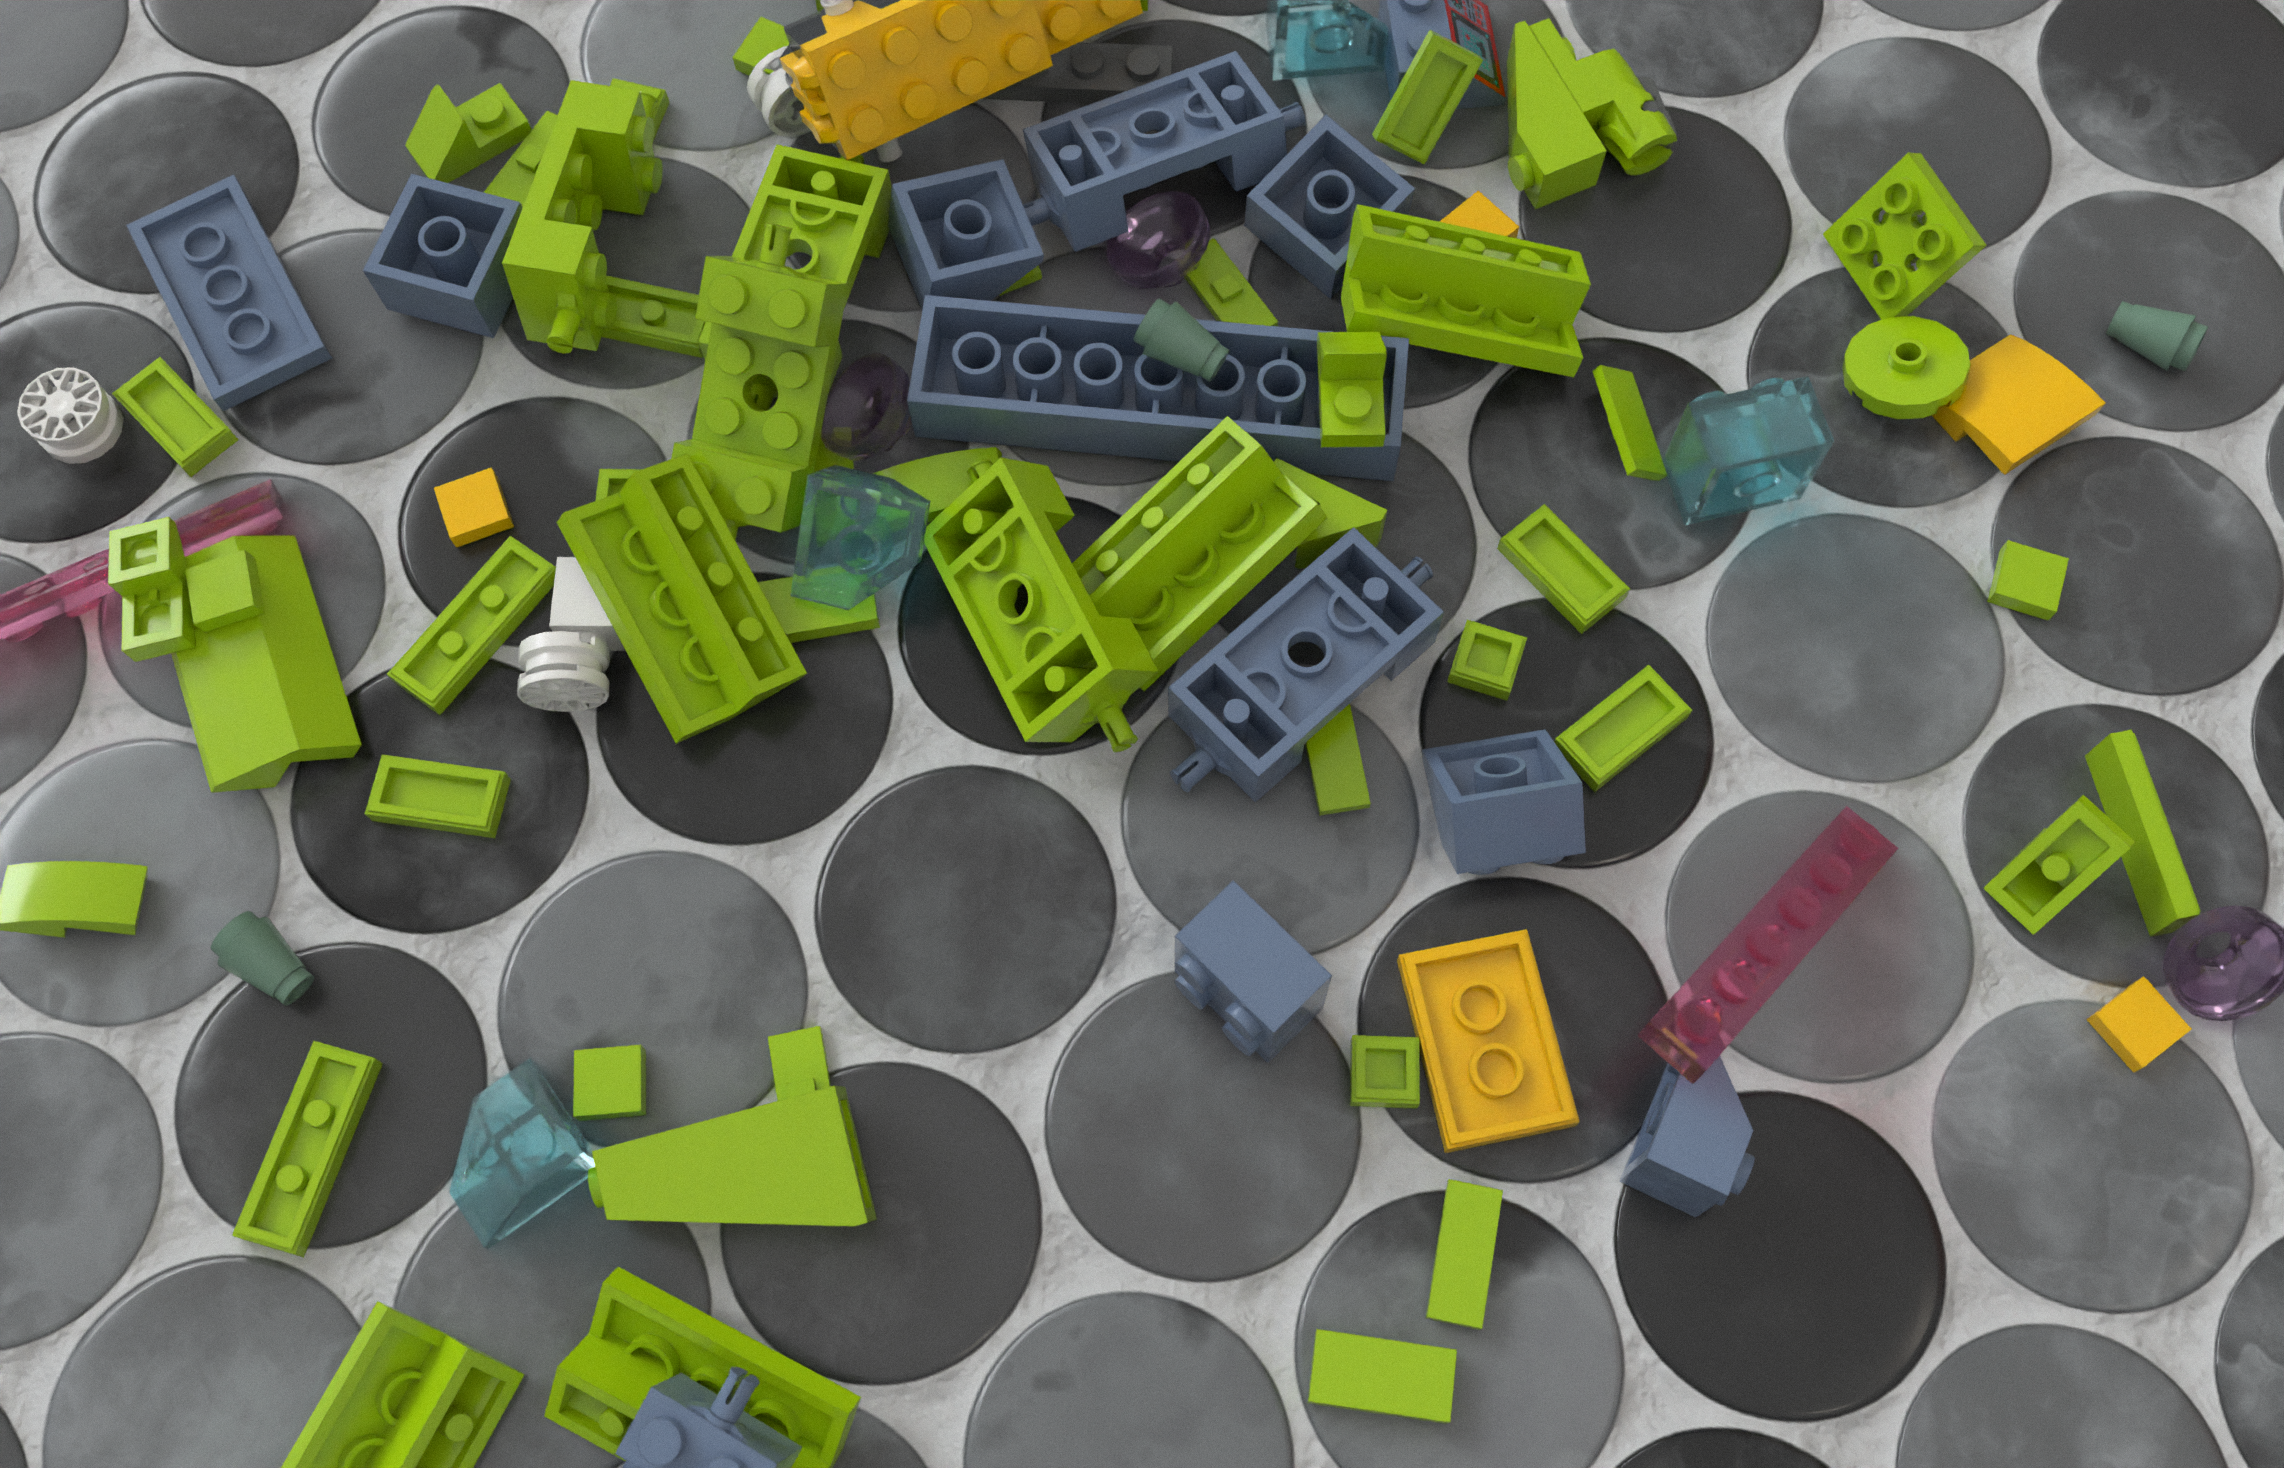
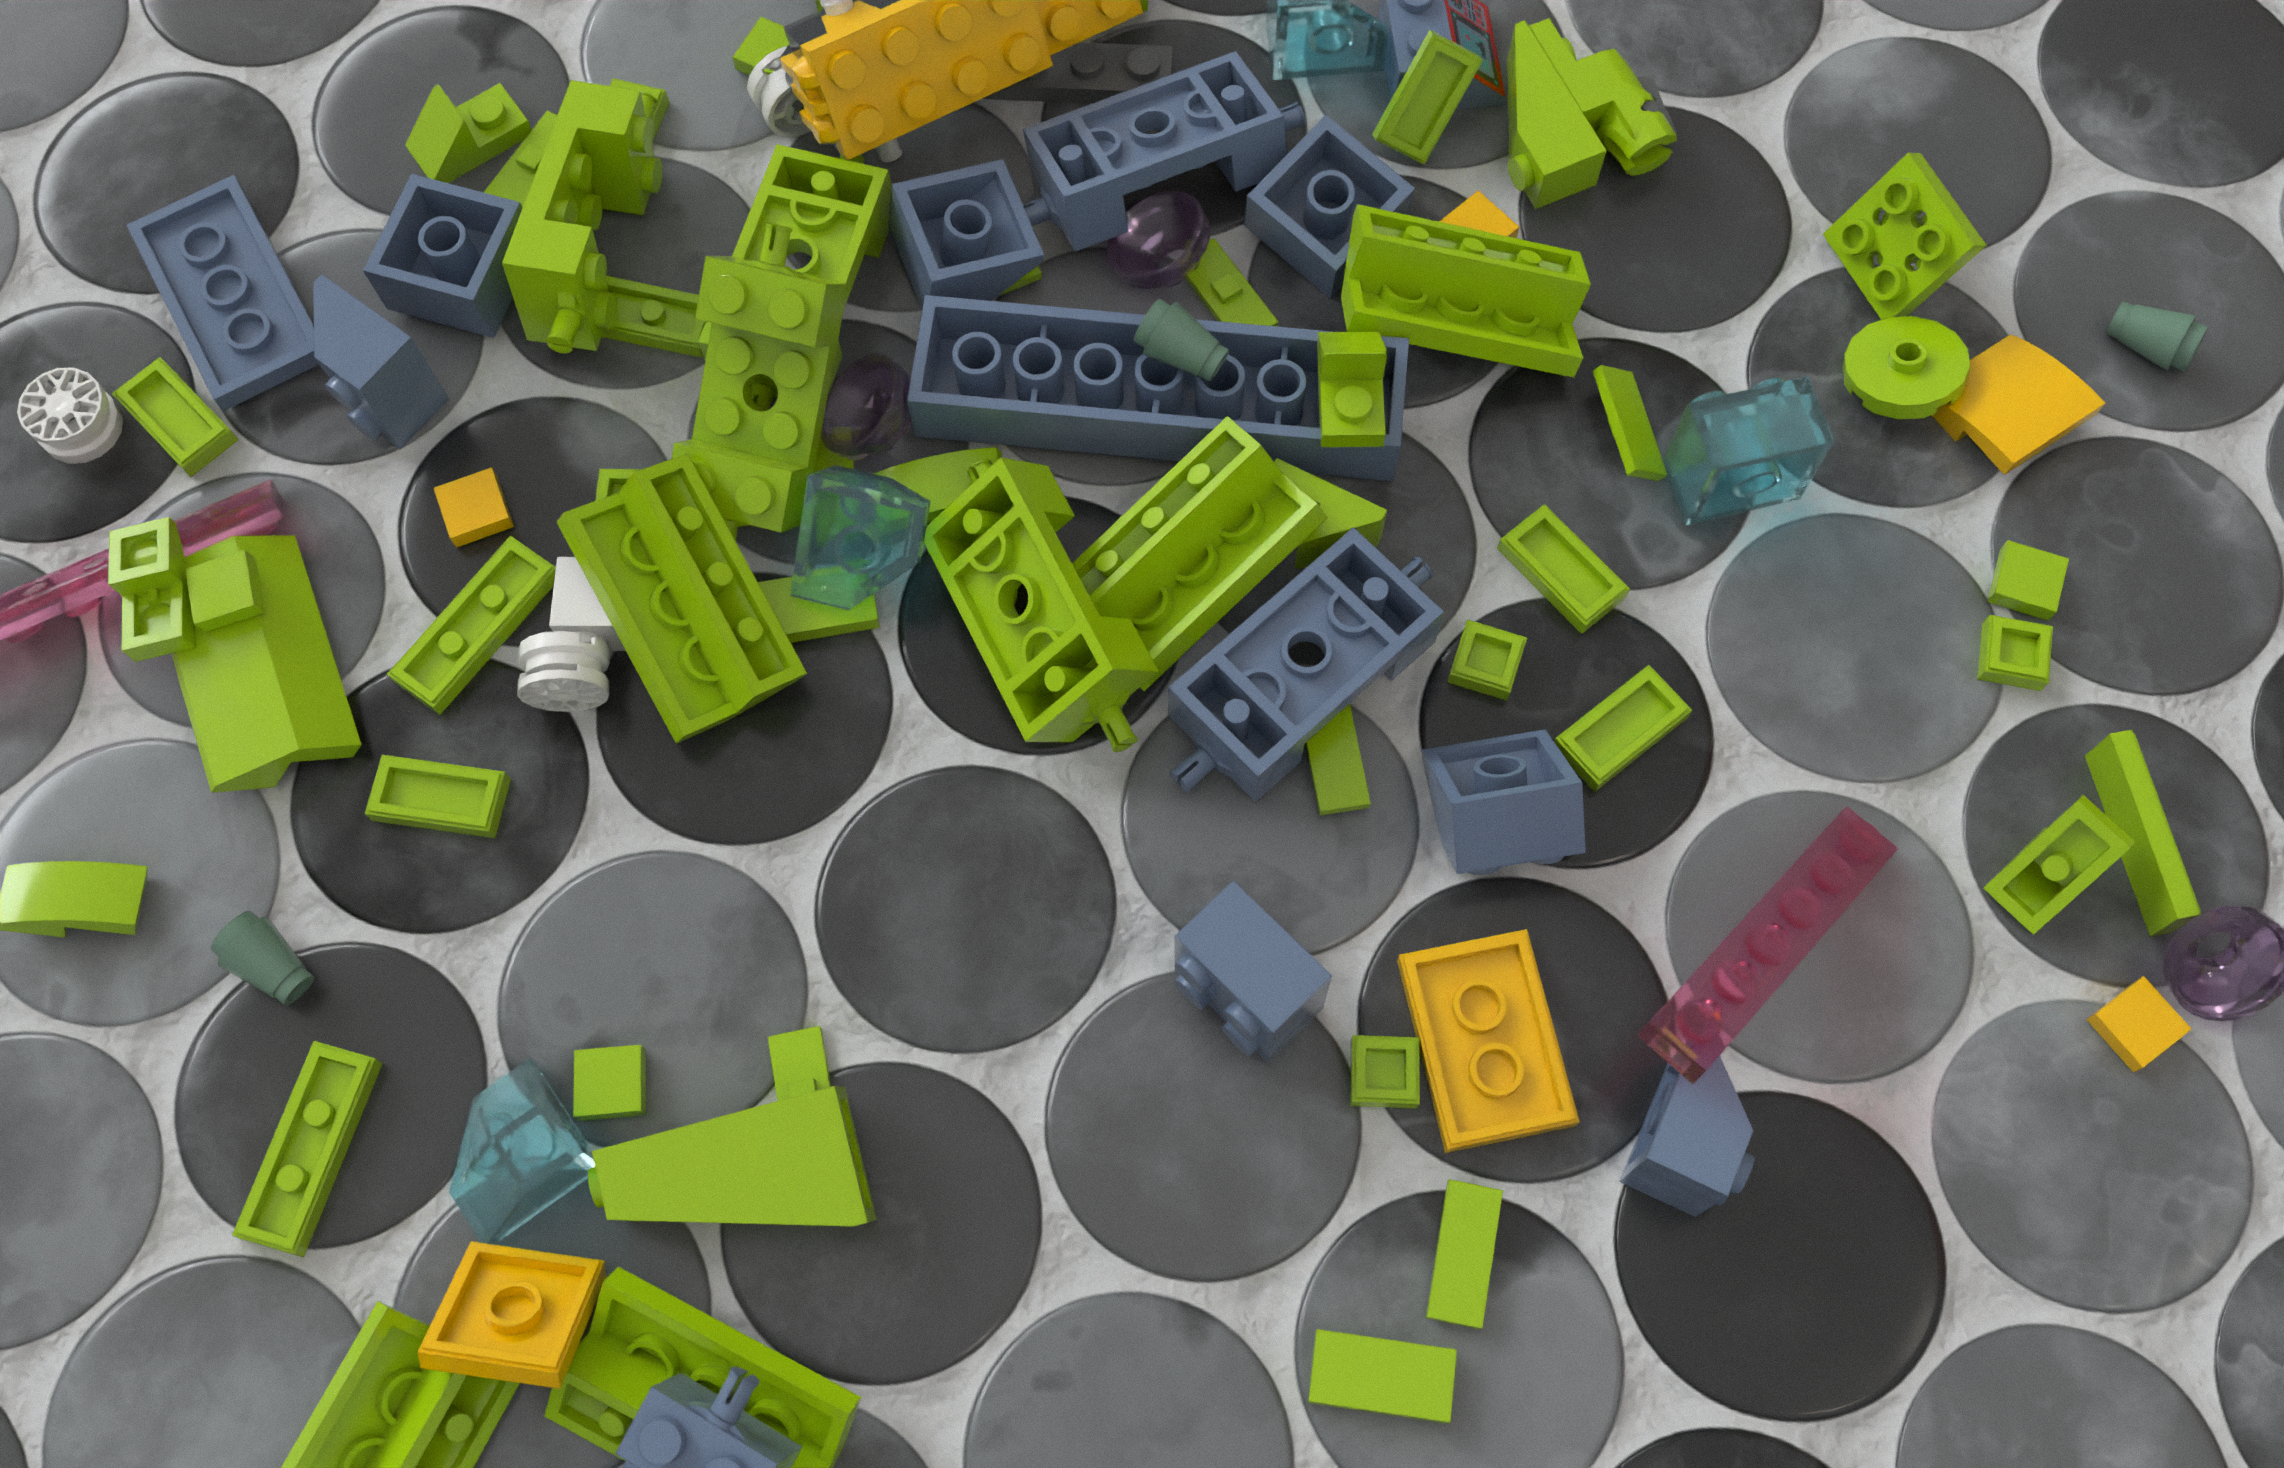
none -> sand blue slope [313,274,449,449]
none -> yellow tile [417,1241,607,1389]
none -> lime tile [1977,615,2053,691]

